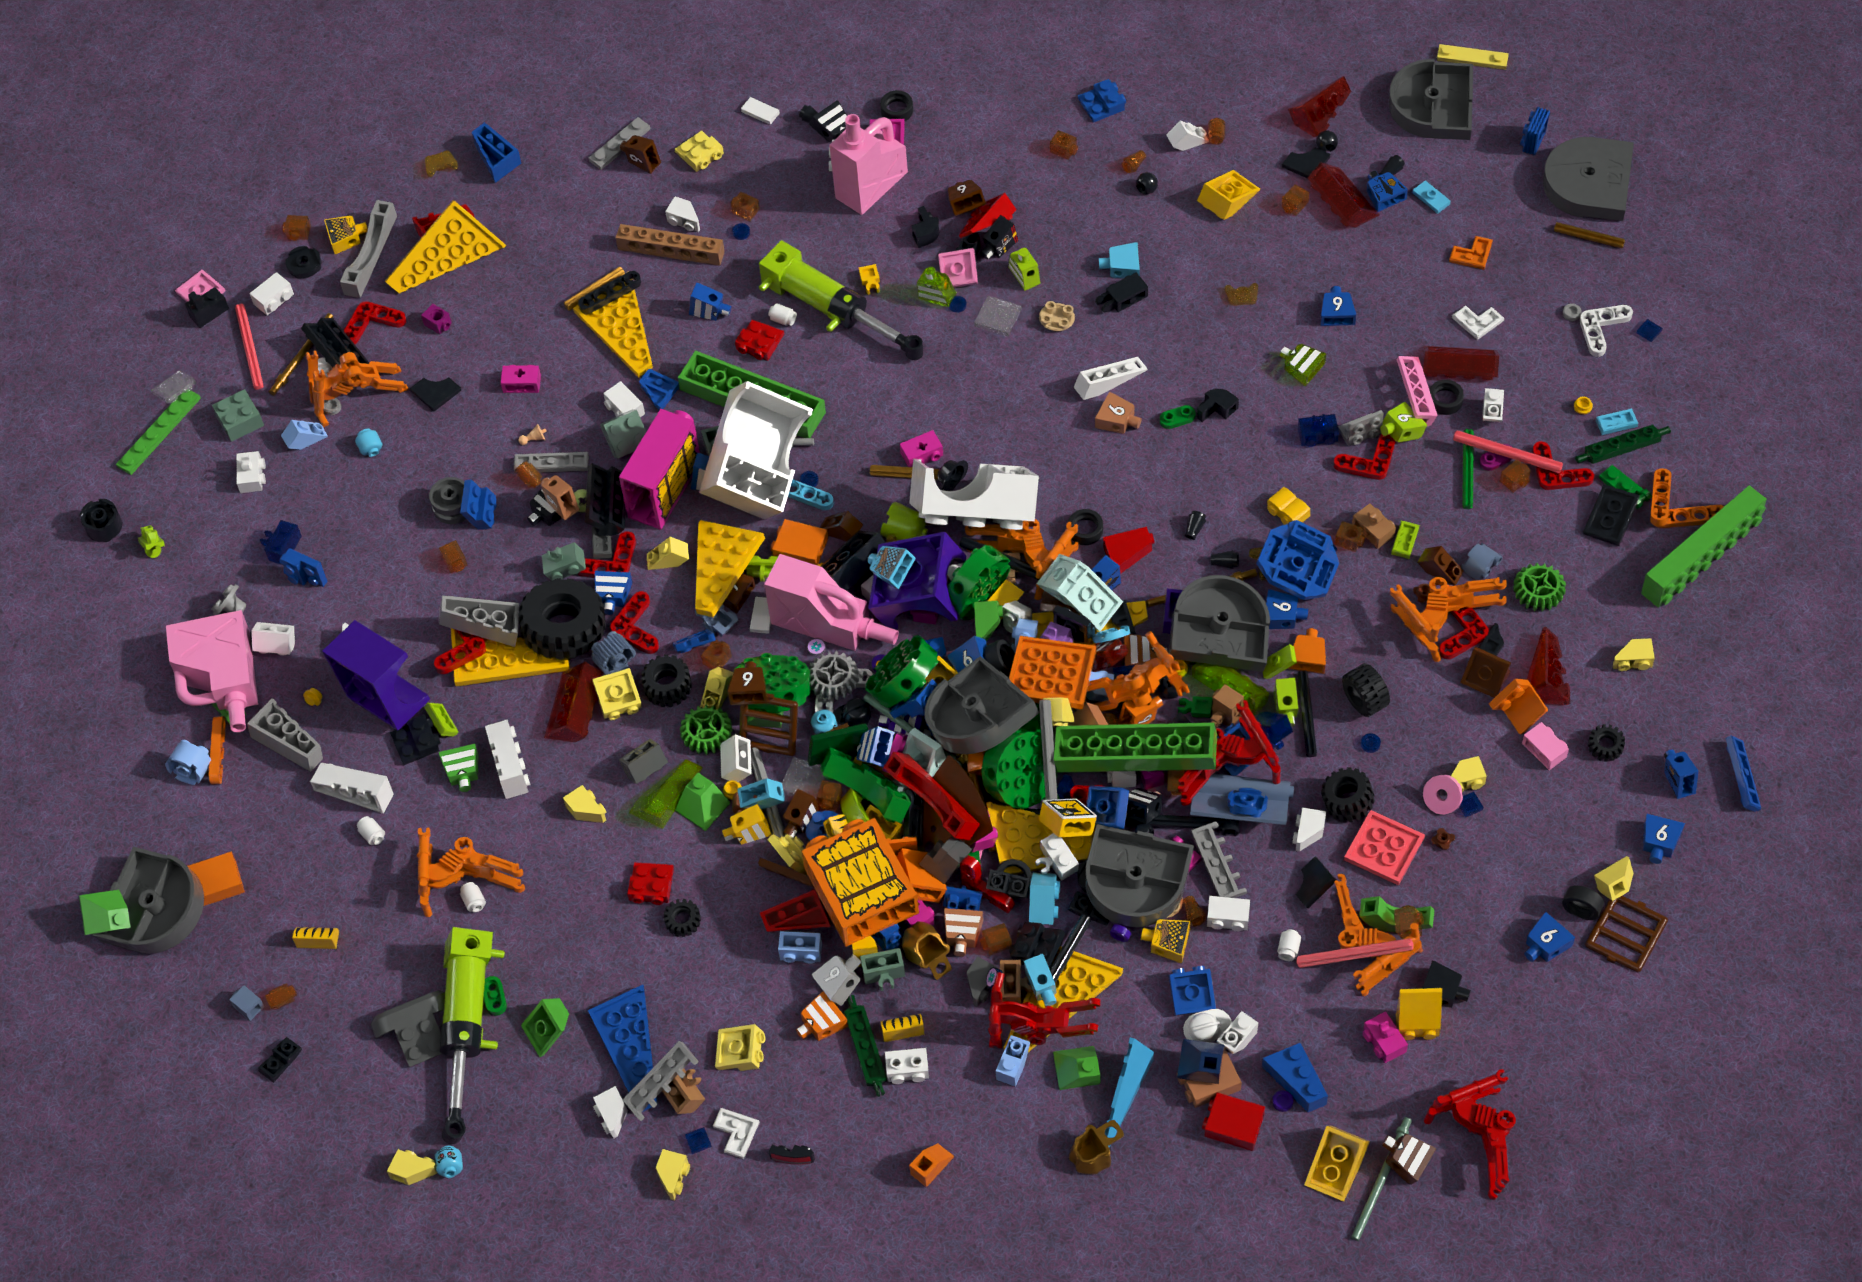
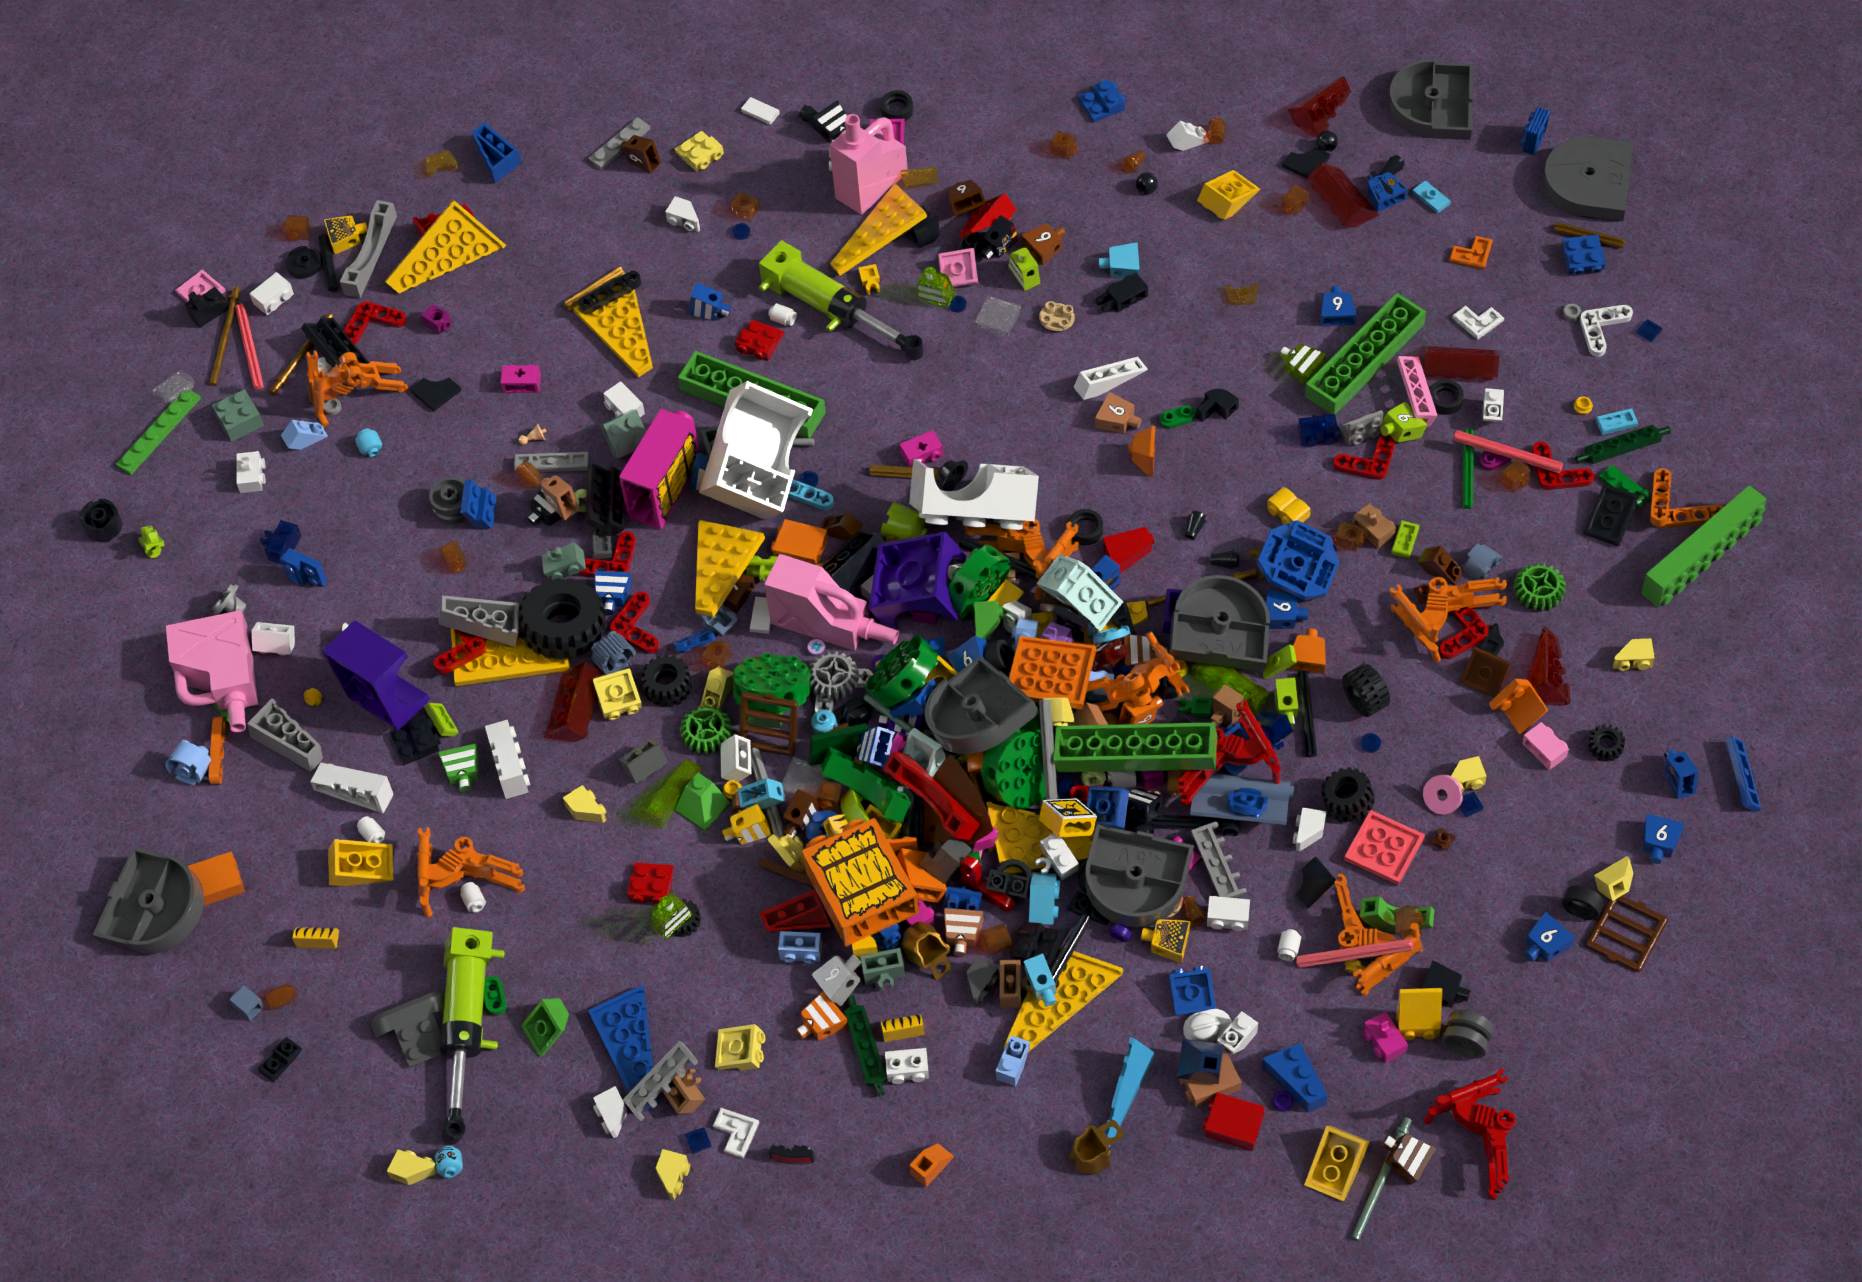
bright green slope [79,890,130,935] -> none
medium nougat brick [616,224,725,266] -> none
blue wing [639,369,680,410] -> none
light yellow slope [647,537,689,570] -> none
reddish brown torso [728,661,768,705] -> none
medium azure torso [868,546,916,589] -> none
tile [986,967,1003,988] -> none
red piece [988,972,1101,1049] -> none
bright green slope [1053,1046,1100,1090] -> none
light yellow plate [1437,44,1509,70] -> none
none -> pearl gold bar [209,286,240,386]
none -> black axle [318,234,338,292]
none -> yellow slope [328,839,394,886]
none -> clear neon green torso [651,892,692,940]
none -> yellow wing [830,184,928,276]
none -> clear yellow plate [901,167,939,188]
none -> dark orange torso [1021,224,1066,265]
none -> yellowish green piece [1081,771,1106,786]
none -> orange slope [1128,426,1155,477]
none -> bright green brick [1305,293,1426,416]
none -> yellow plate [1344,959,1365,973]
none -> dark grey wheel [1441,1010,1494,1059]
none -> blue plate [1562,235,1606,275]

